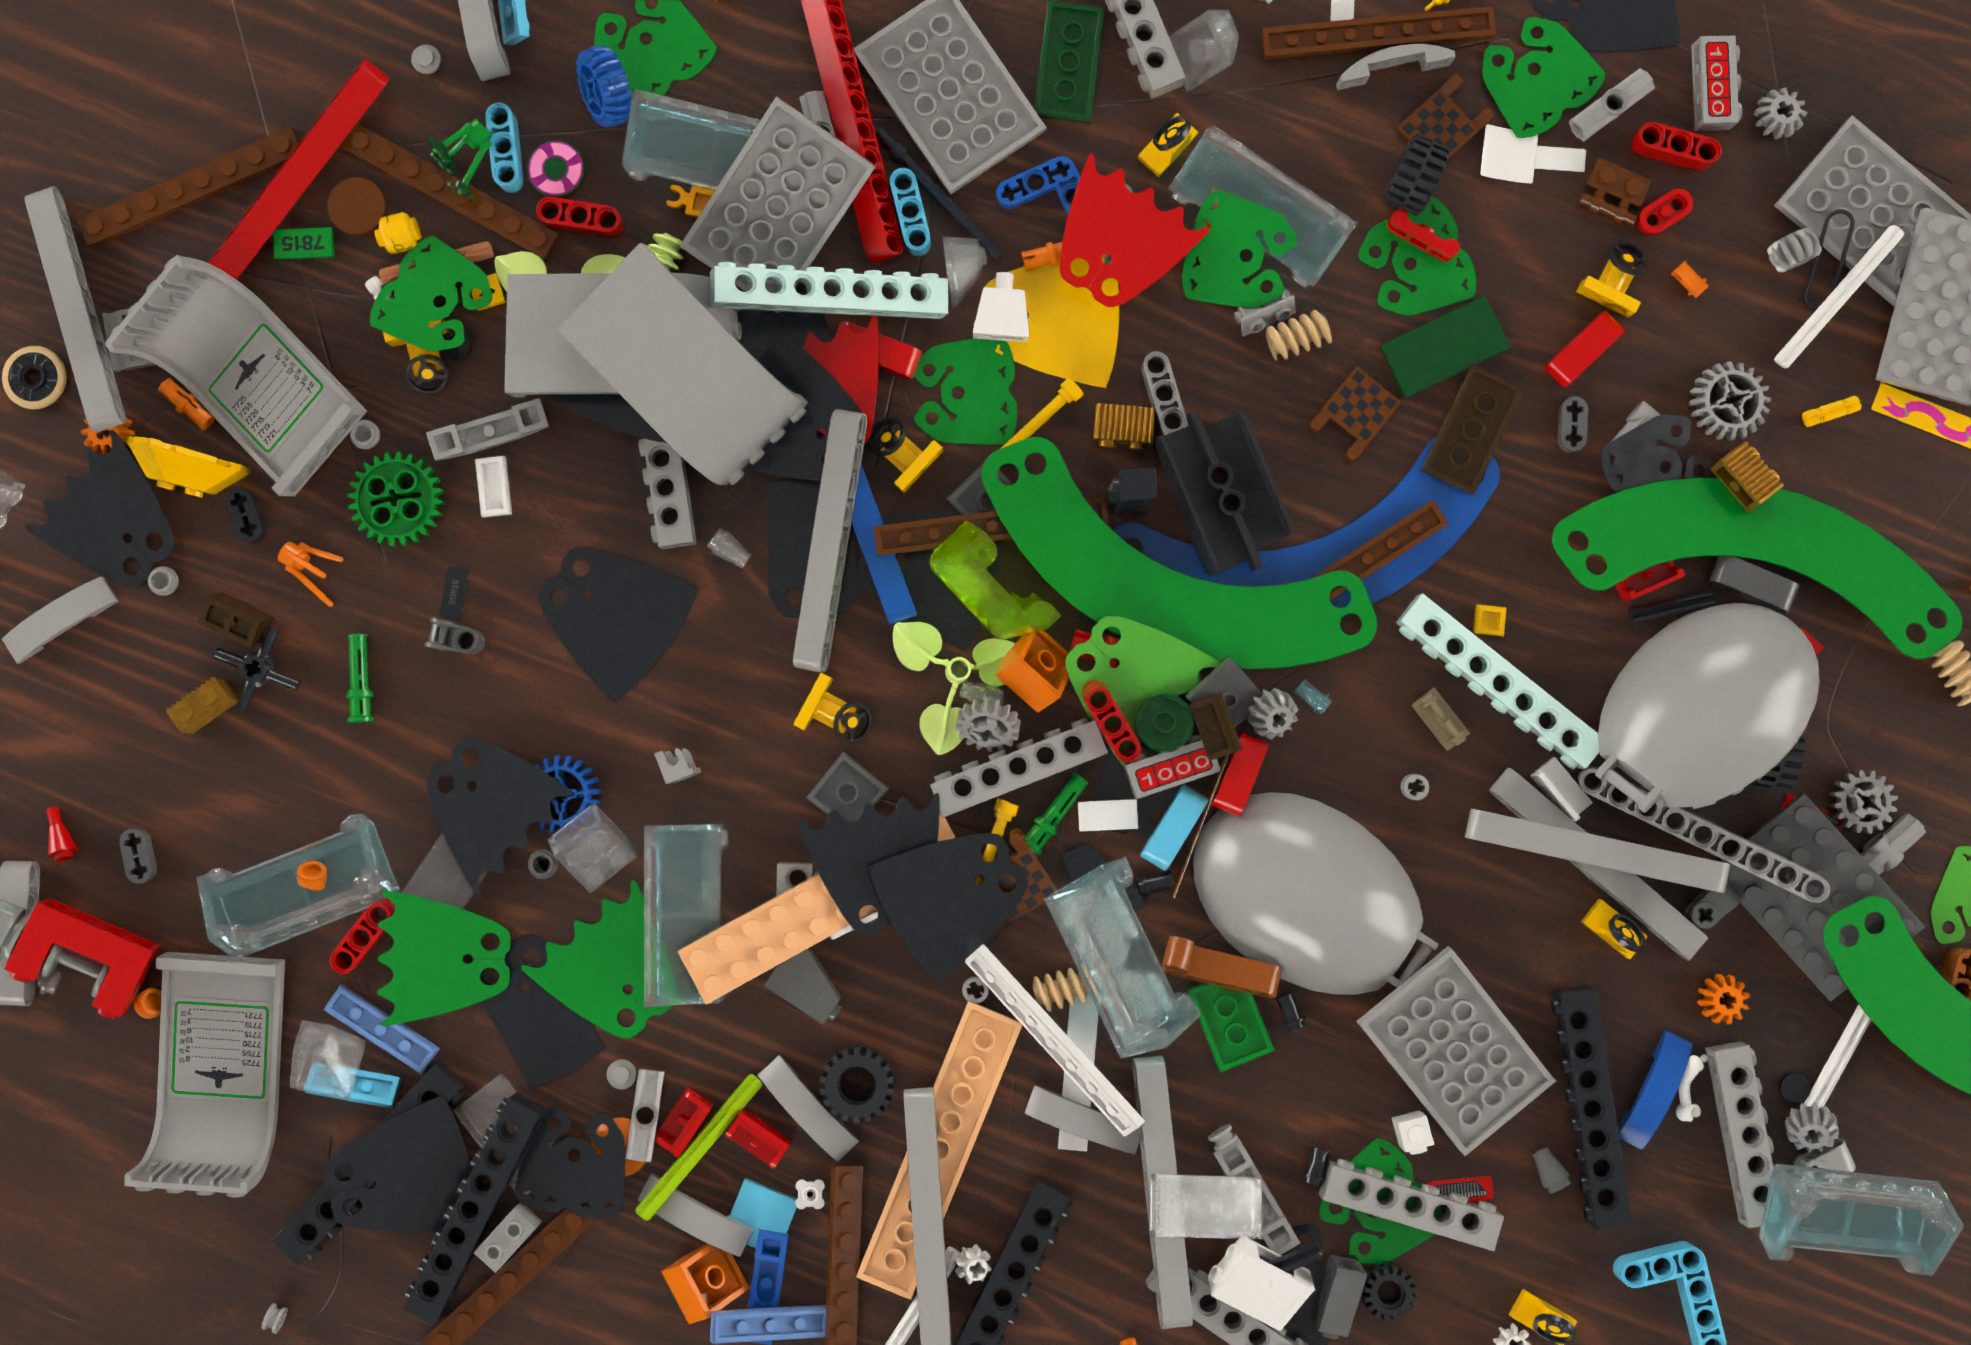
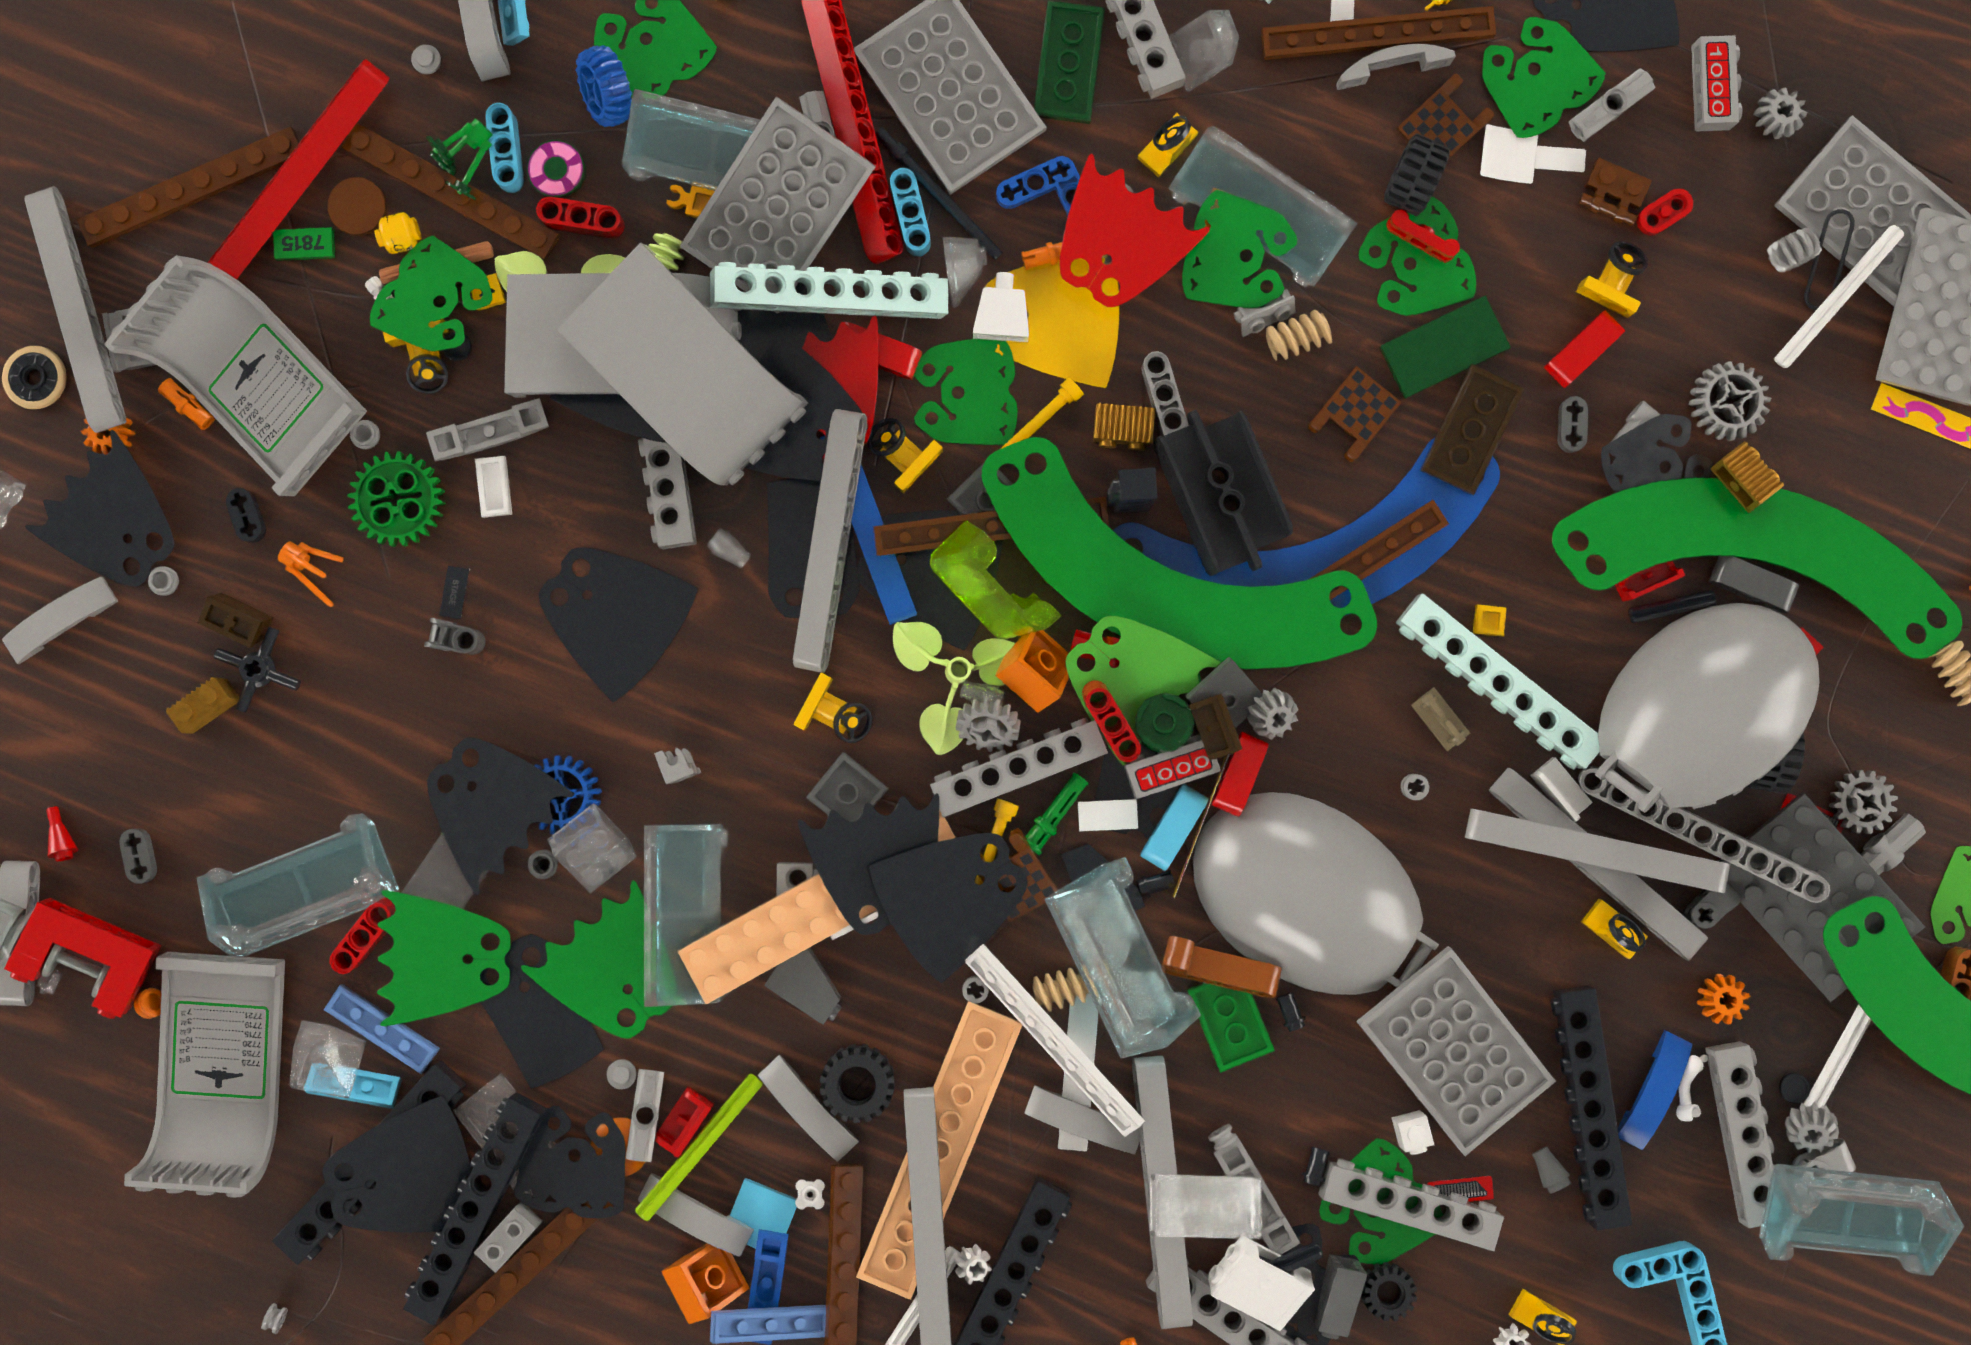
yellow wedge [126,436,251,498] -> none
orange tile [297,861,327,891] -> none
green pin [346,634,374,723] -> none
red hinge [725,1108,792,1169] -> none
clear light blue pin [1294,679,1332,715] -> none
red beam [1631,122,1722,171] -> none
orange pin [1671,261,1709,298] -> none
yellow axle [1802,396,1861,427] -> none

